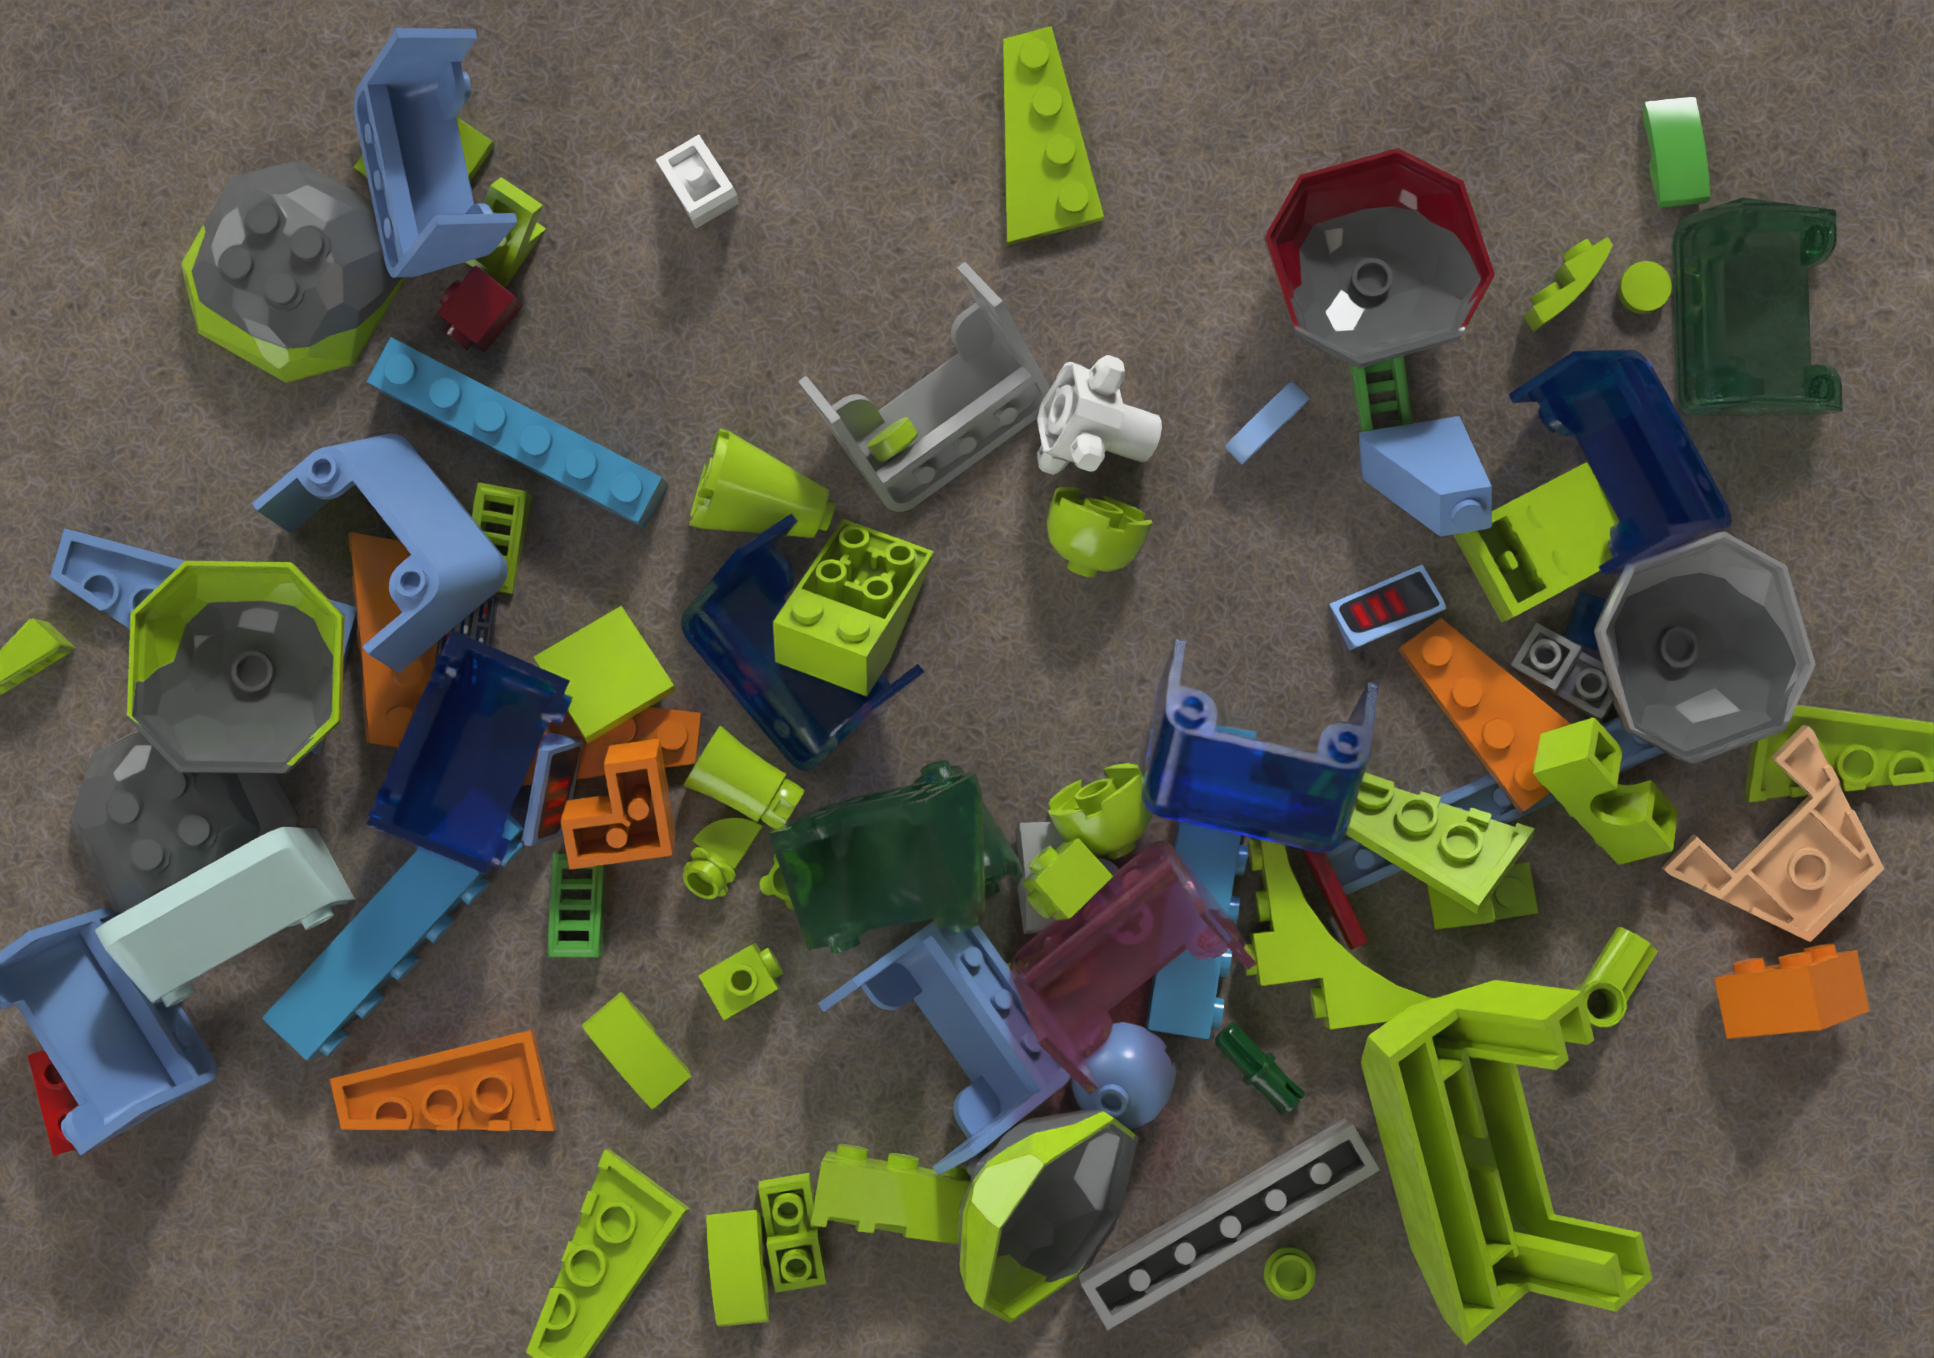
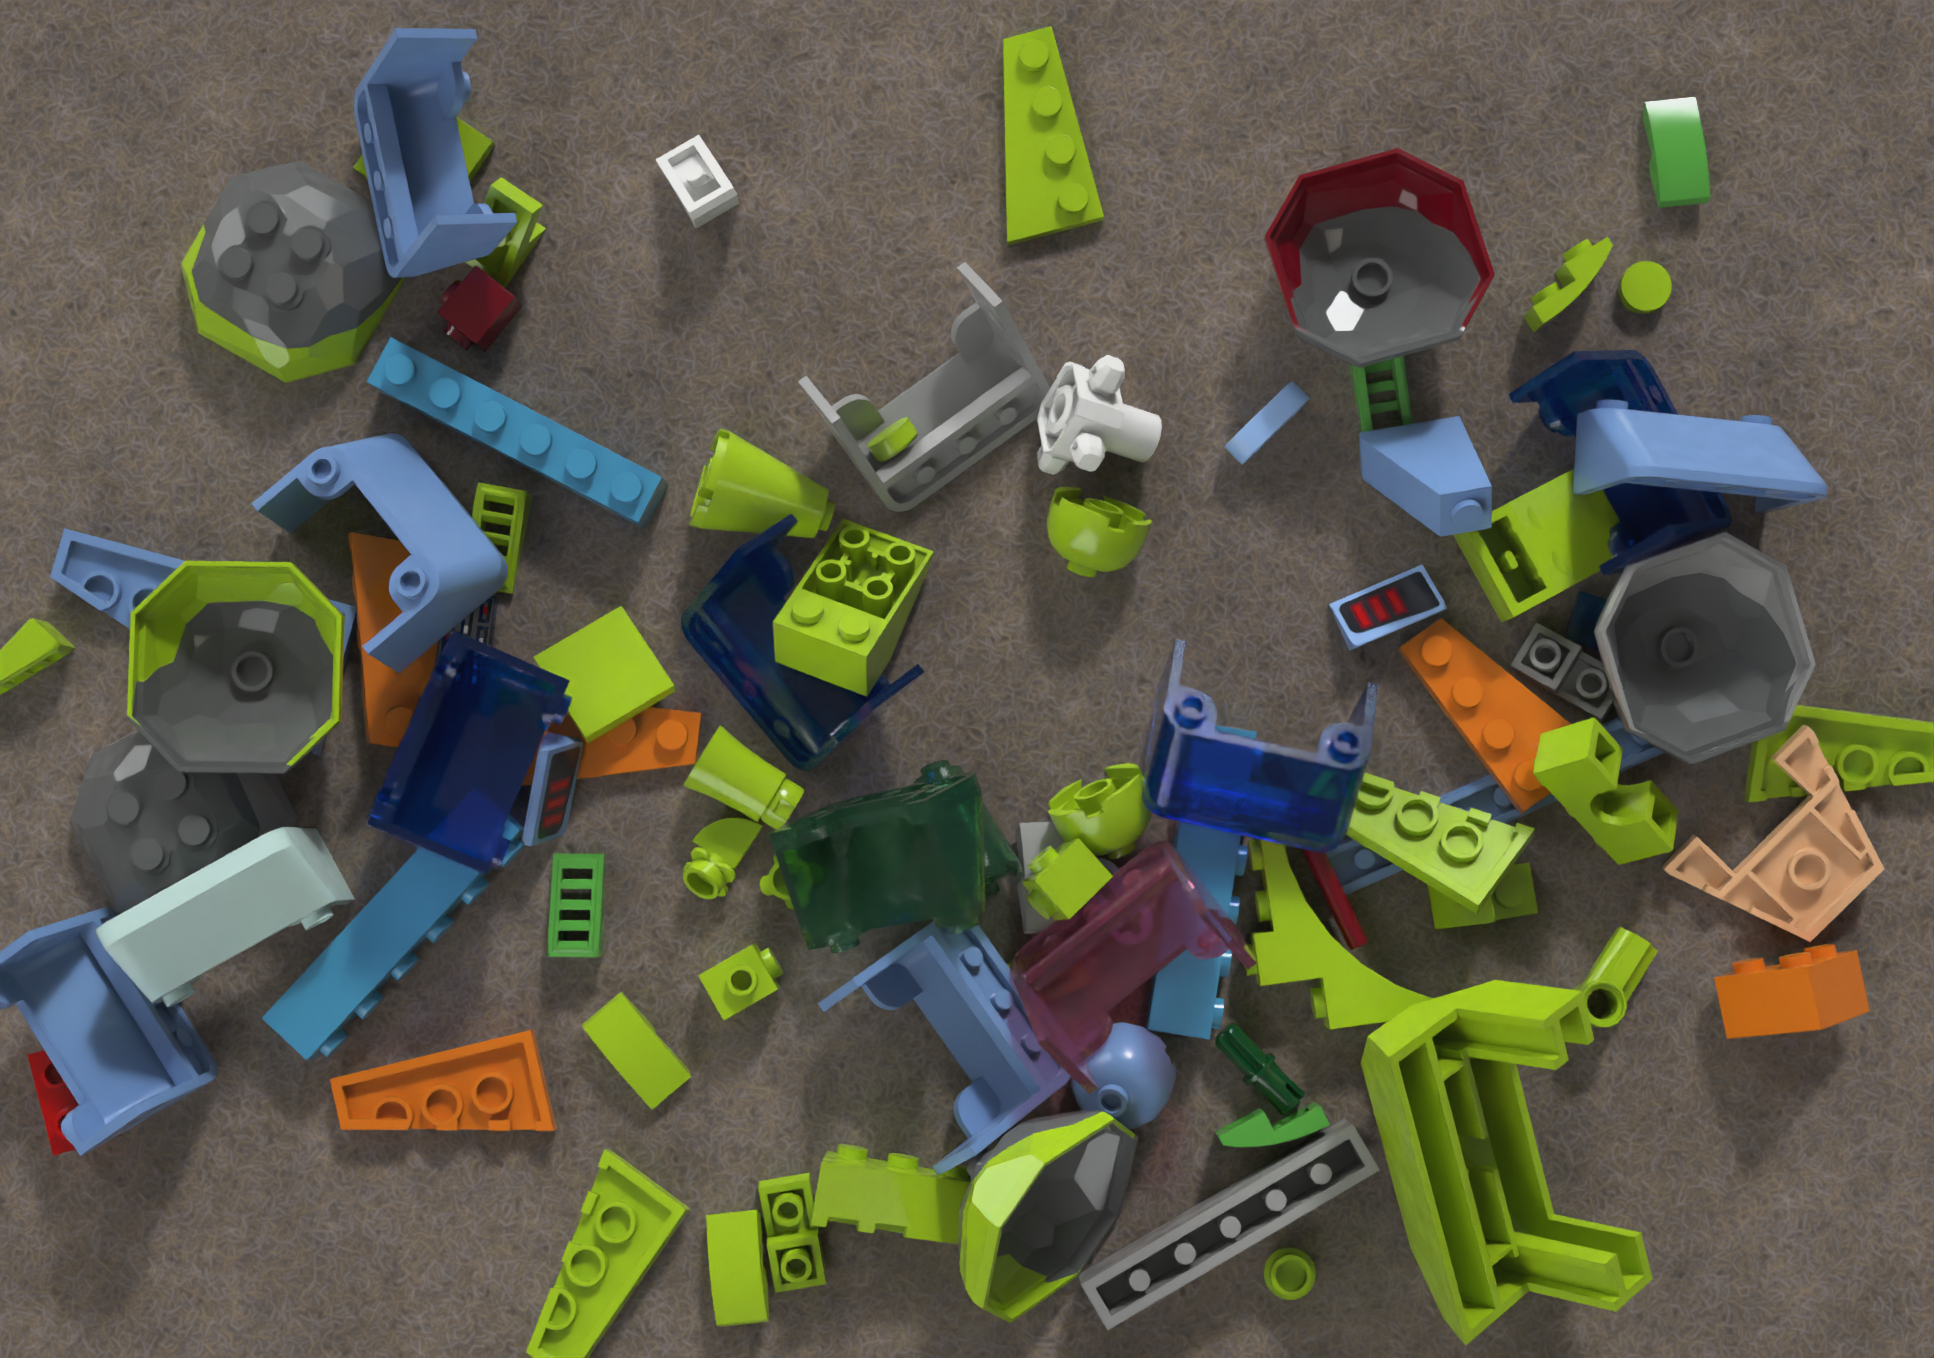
orange brick [561,739,676,870] -> none
clear green windscreen [1672,197,1843,417] -> none
none -> bright green slope [1215,1102,1330,1147]
none -> medium blue windscreen [1573,400,1828,513]

